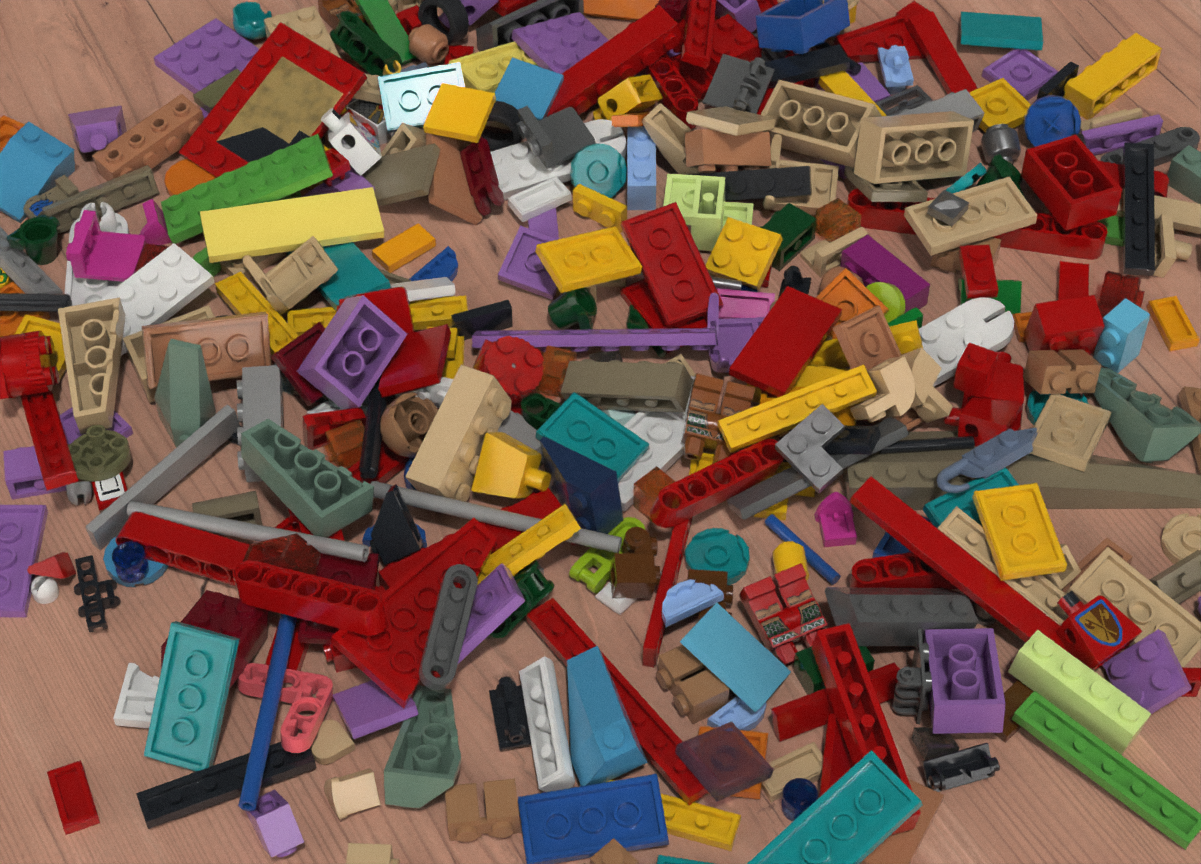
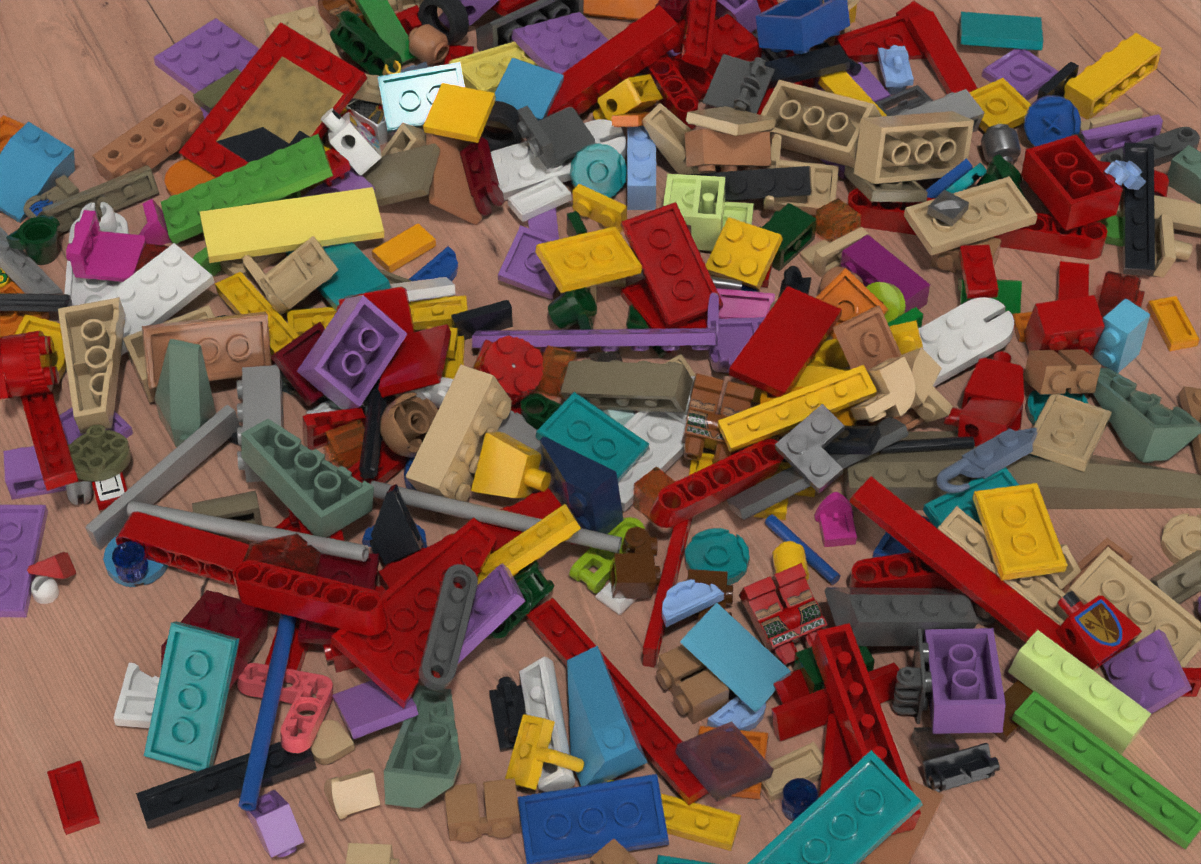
medium lavender torso [68,105,127,153] -> none
black piece [74,555,121,633] -> none
teal hair [233,2,272,40] -> none
red brick [953,342,998,398] -> none
none -> yellow plate [505,714,584,790]
none -> dark green tile [567,211,587,237]
none -> red tile [773,669,809,704]
none -> blue tile [926,158,973,198]
none -> light blue plate [1104,160,1146,190]

